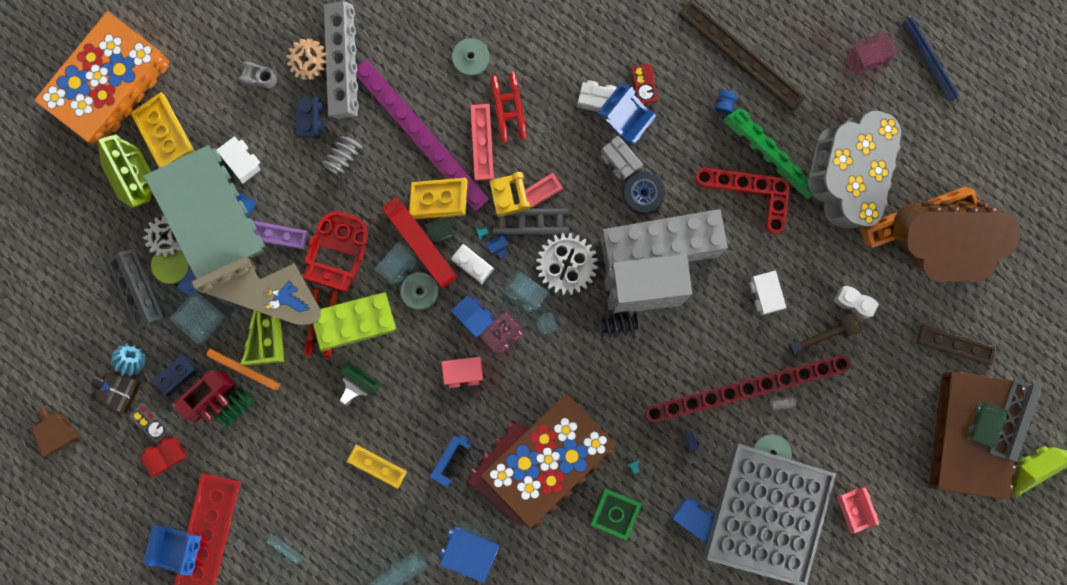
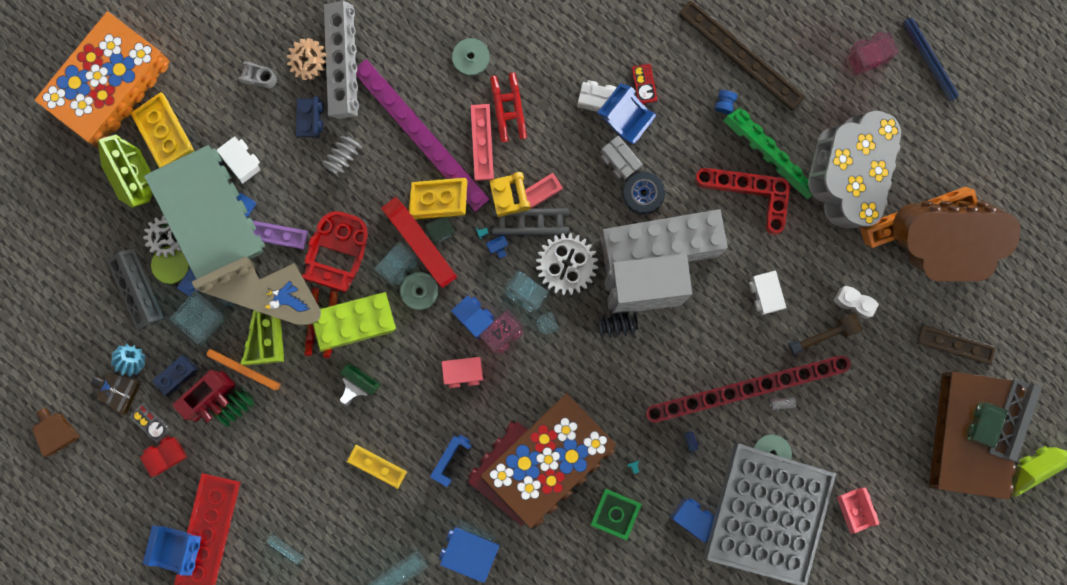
white brick [451,244,494,285] -> none

